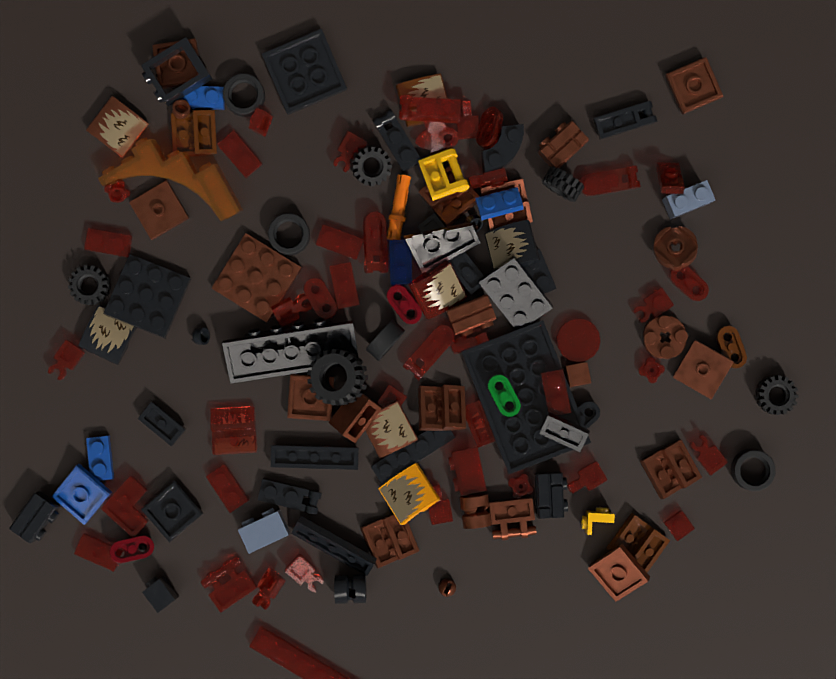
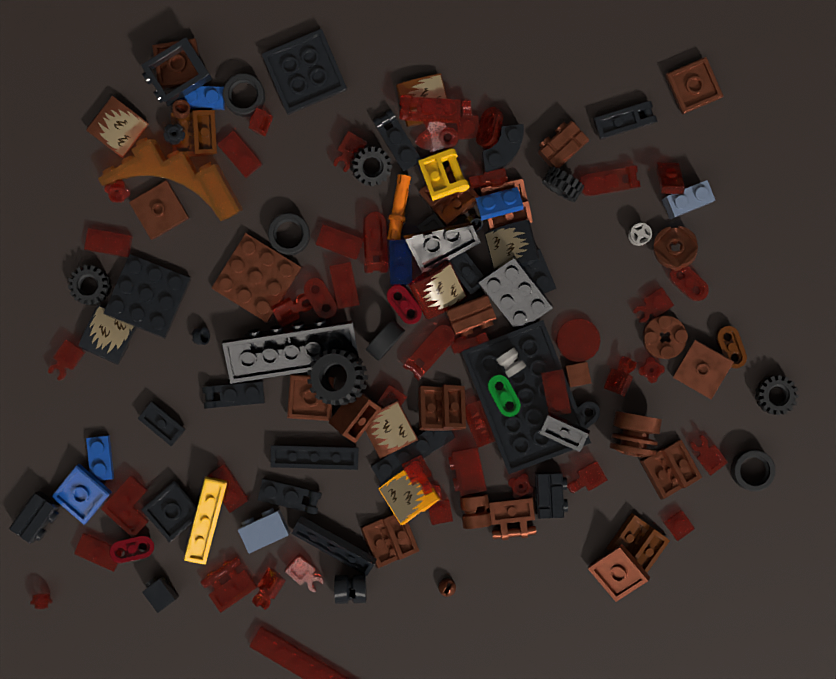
clear red slope [211,406,257,455] -> none
yellow bracket [581,507,615,535] -> none
none -> clear red plate [30,594,53,609]
none -> black plate [163,123,185,145]
none -> yellow tile [184,477,227,565]
none -> black plate [202,382,265,409]
none -> clear red plate [402,455,433,496]
none -> light grey wheel [496,348,526,378]
none -> clear red plate [604,356,637,397]
none -> copper wheel [610,411,662,457]
none -> light grey wheel [628,223,652,246]

